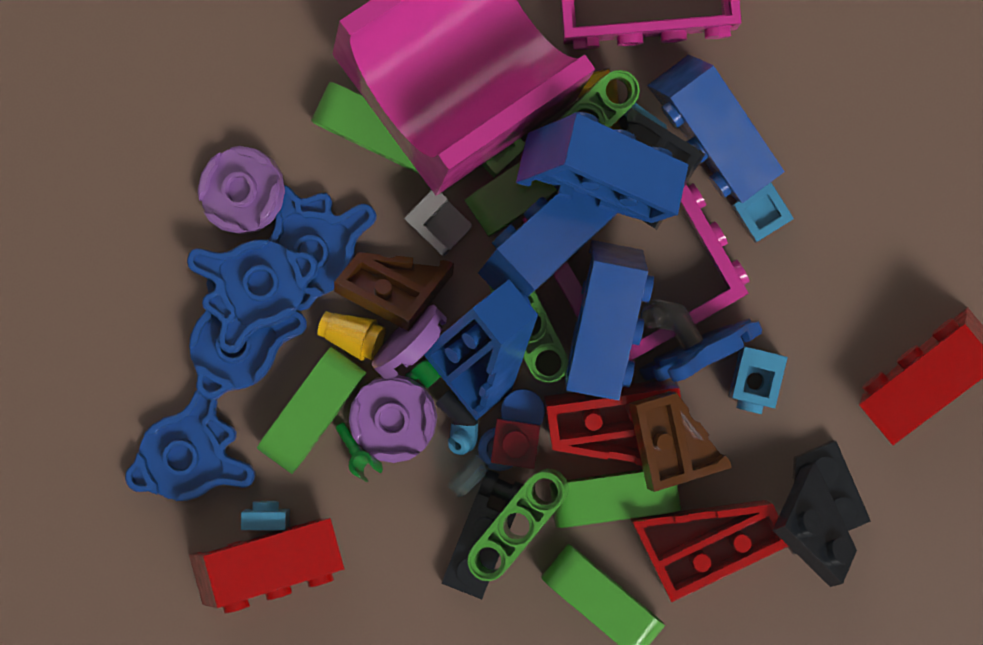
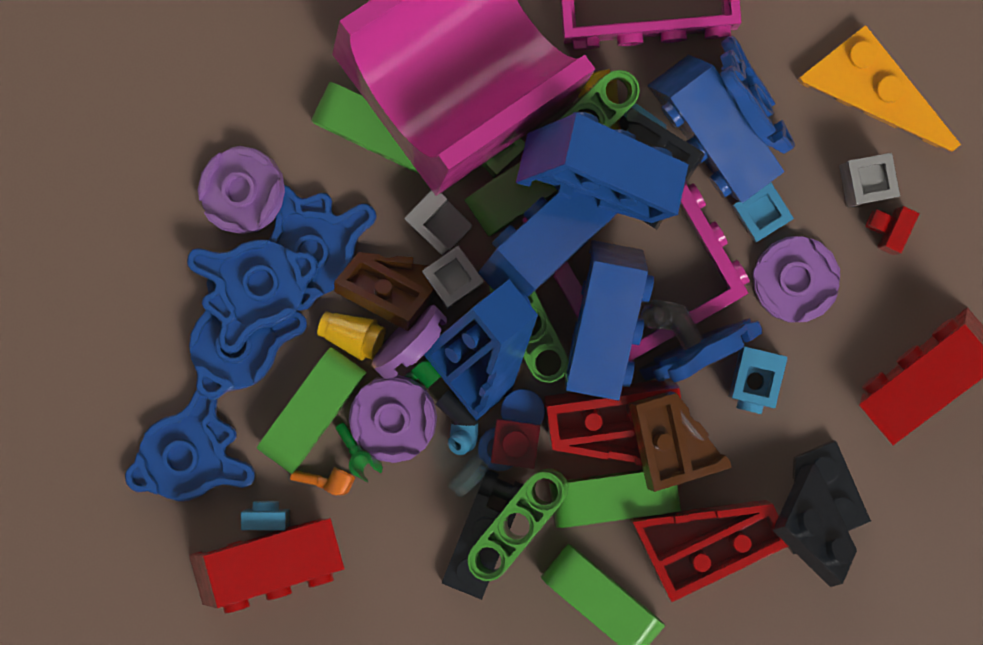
none -> orange hand [290,467,355,495]
none -> light grey panel [422,245,484,309]
none -> blue tile [720,36,795,154]
none -> medium lavender tile [752,236,840,323]
none -> light orange wing [797,25,961,152]
none -> light grey panel [839,153,900,208]
none -> red tile [864,206,920,255]

